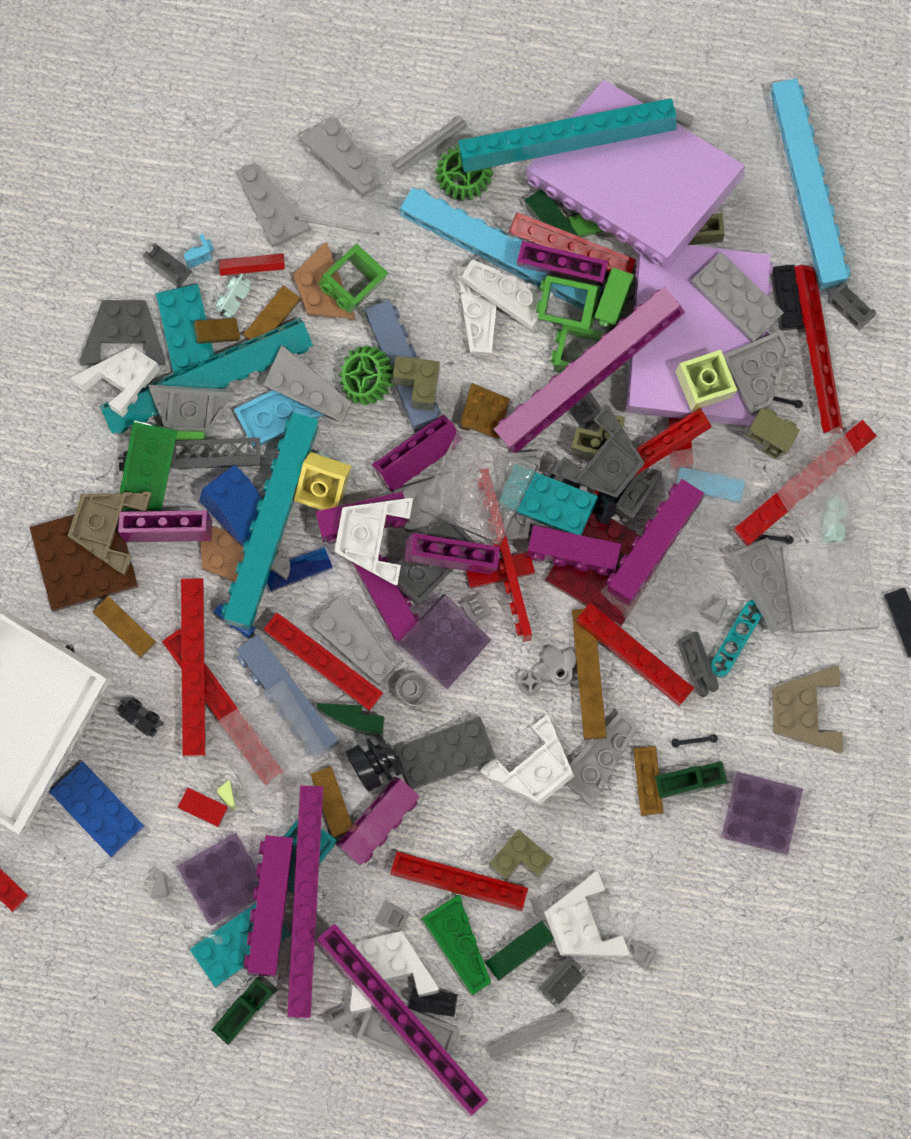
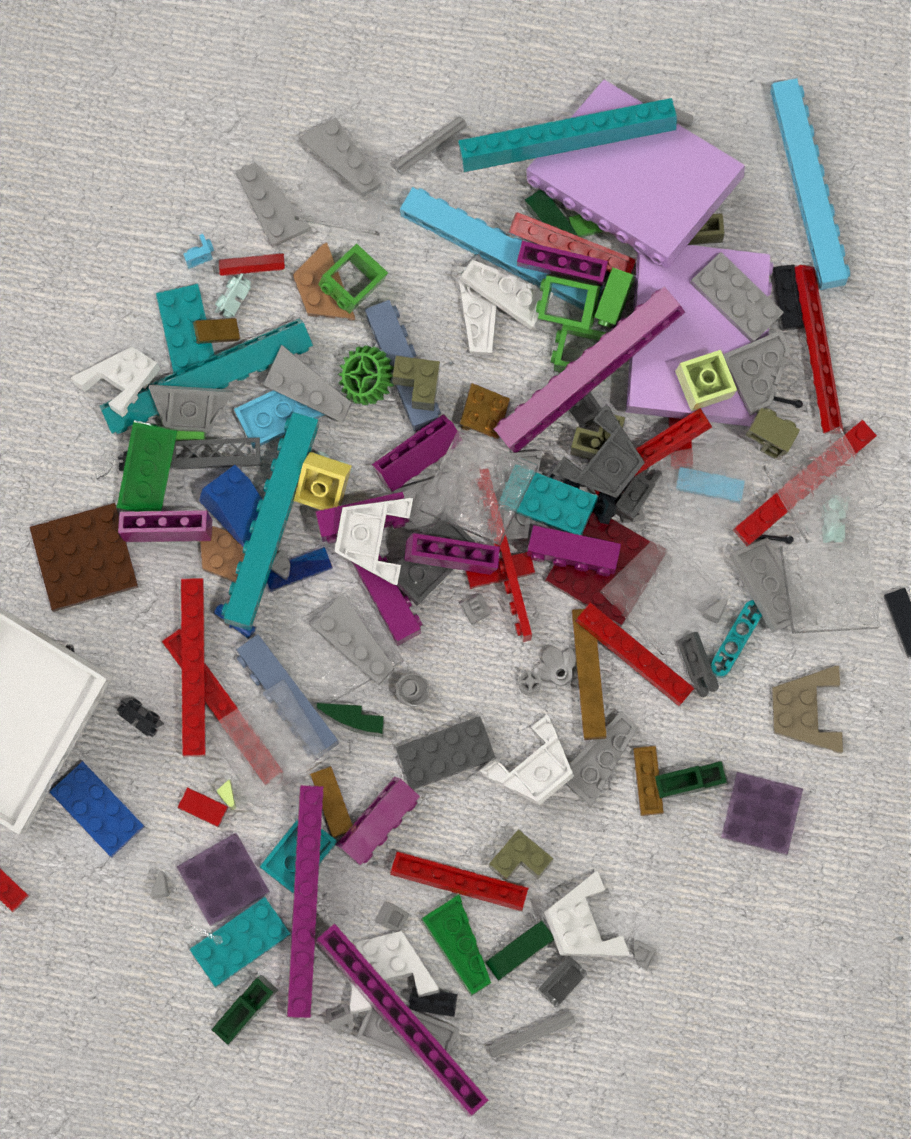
dark tan wing [68,492,152,576] -> none
dark grey wing [80,300,166,365] -> none
pearl gold tile [93,596,156,658] -> none
dark grey hinge [143,243,192,288] -> none
pearl gold tile [243,285,301,340] -> none
magenta brick [244,835,294,978] -> none
red plate [263,612,384,712] -> none
black wheel [345,732,402,793] -> none
clear purple plate [398,594,492,690] -> none
bright green gear [435,144,493,202] -> none
magenta brick [606,479,704,606] -> none
black hinge [671,734,718,748] -> none
dark grey hinge [828,282,877,331] -> none

